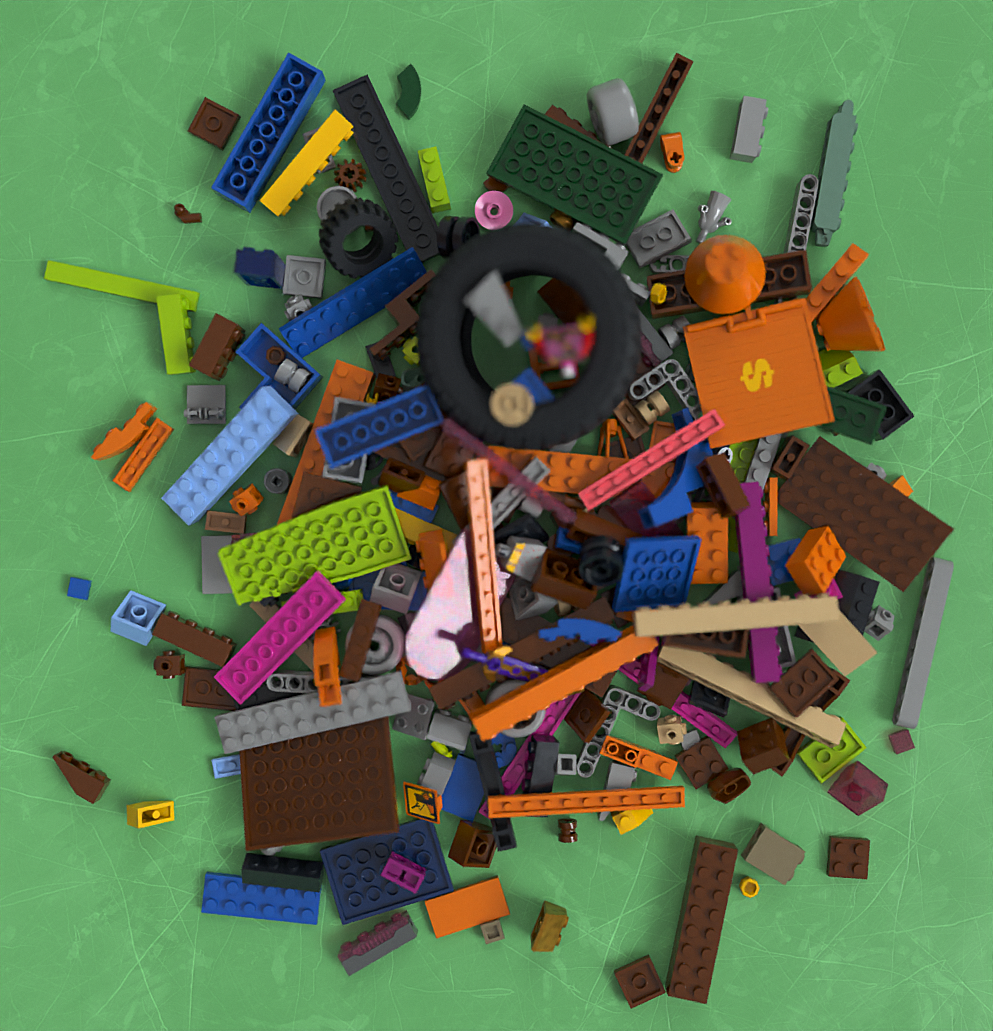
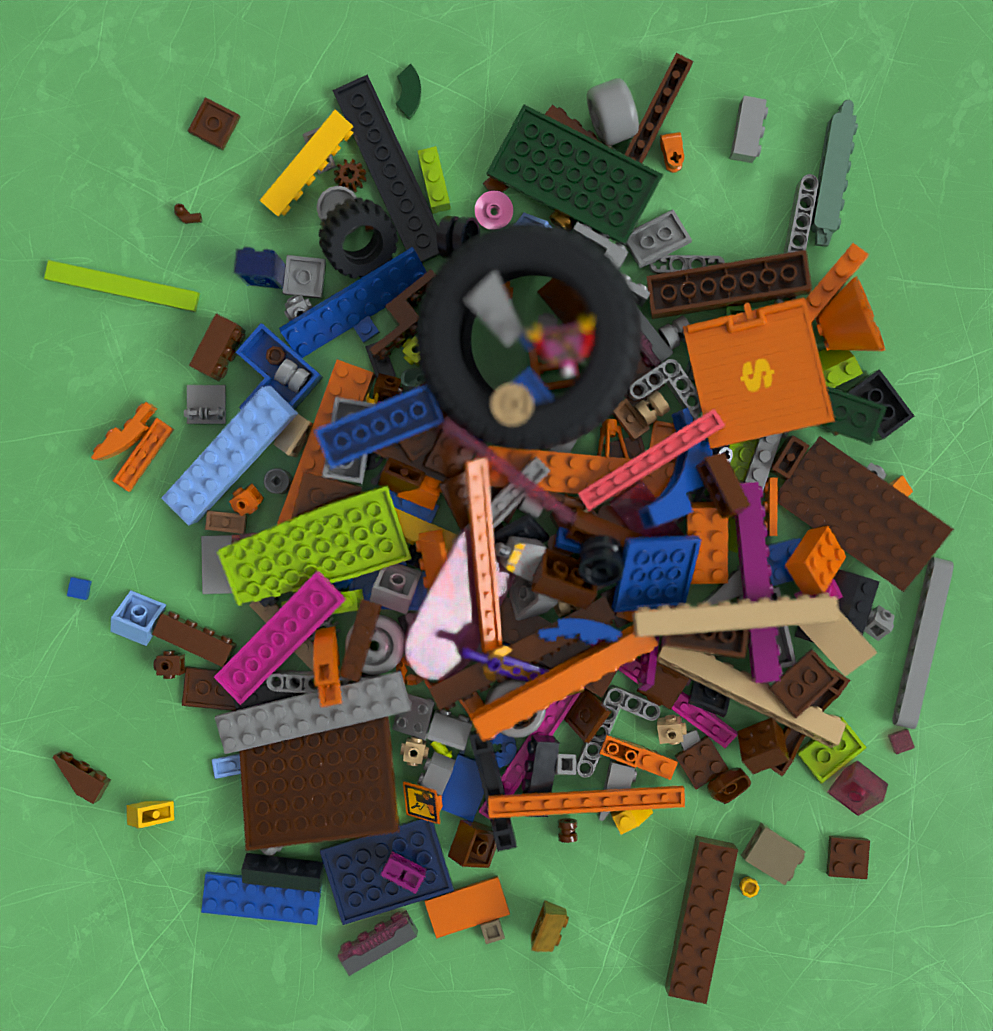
lime brick [156,294,196,375] -> none
blue brick [211,52,326,213] -> none
reddish brown plate [614,954,666,1009] -> none
yellow tile [650,283,667,304] -> none
orange cone [685,235,765,314] -> none
light grey piece [696,190,732,244] -> none
none -> blue plate [353,316,380,343]
none -> tan brick [400,736,429,766]

